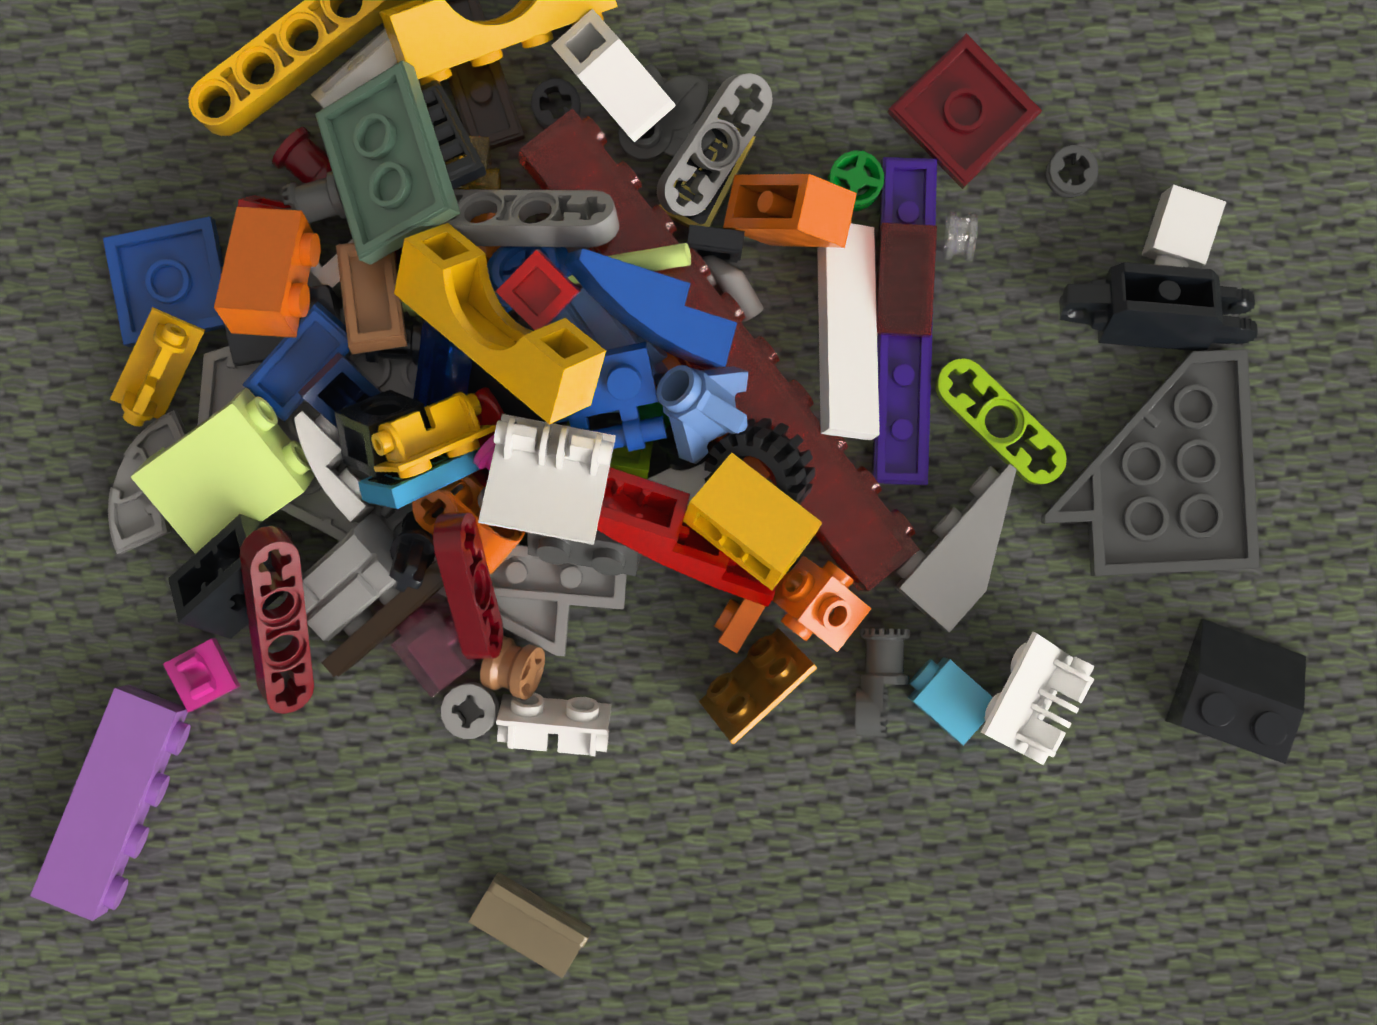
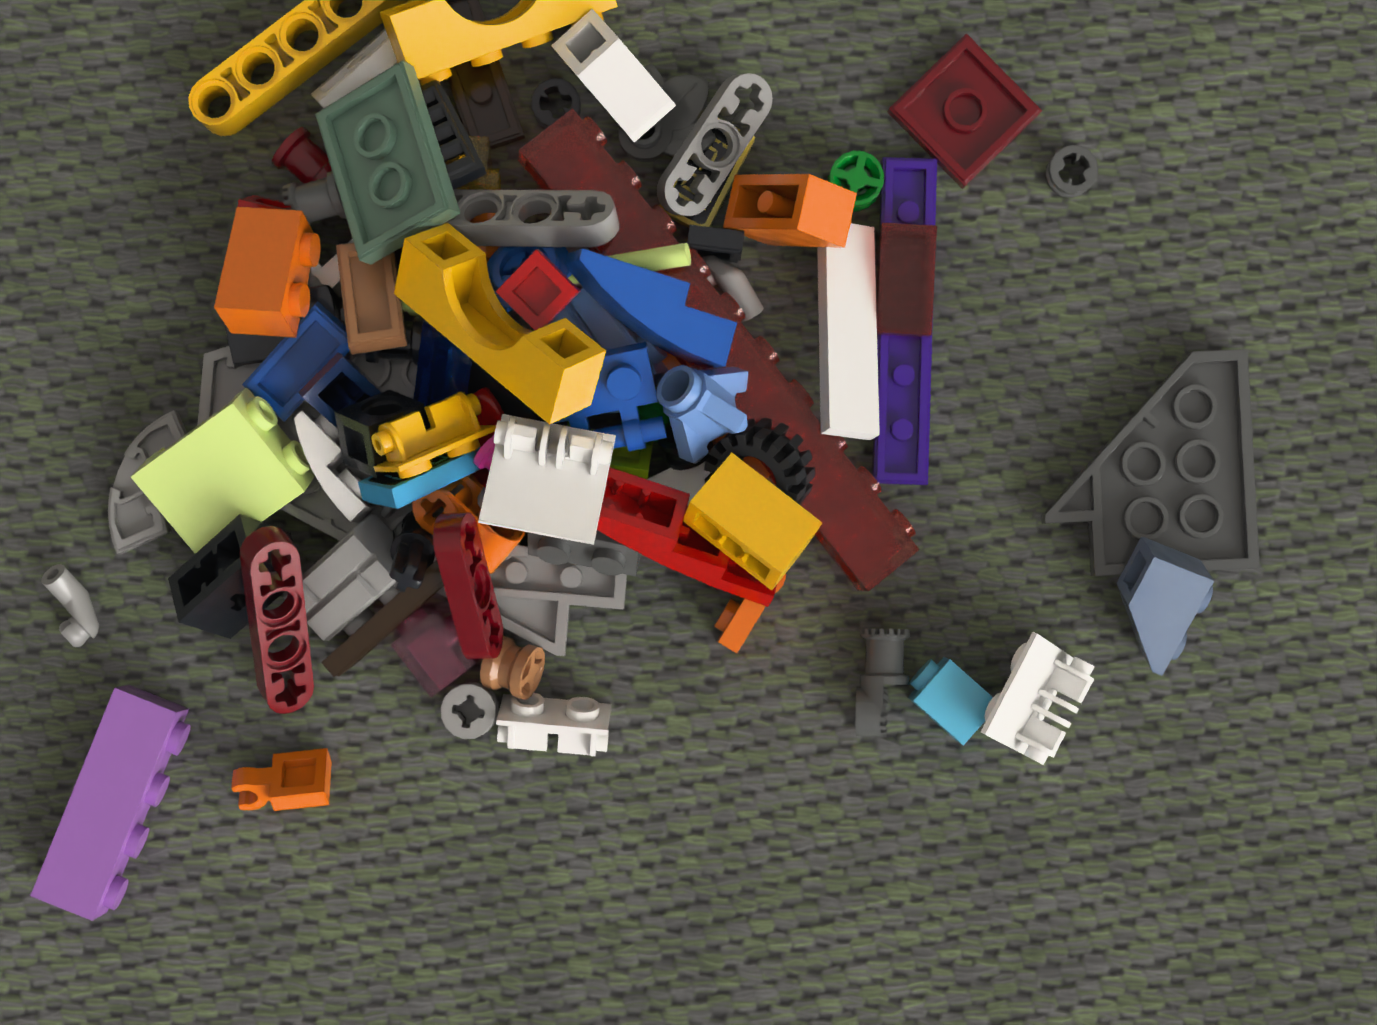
blue plate [103,216,225,347] -> none
yellow hinge [110,307,205,427] -> none
dark pink tile [163,638,241,712] -> none
dark tan panel [468,872,592,979] -> none
pearl gold hinge [699,628,817,745] -> none
orange brick [772,555,871,652] -> none
light grey slope [894,464,1016,633] -> none
lime beam [935,359,1067,485] -> none
clear bush [943,210,978,262] -> none
black hinge [1059,262,1258,351] -> none
white brick [1142,184,1226,268] -> none
black slope [1165,619,1306,764] -> none
none -> light grey arm [41,564,100,647]
none -> orange plate [231,748,332,811]
none -> sand blue slope [1116,536,1214,676]

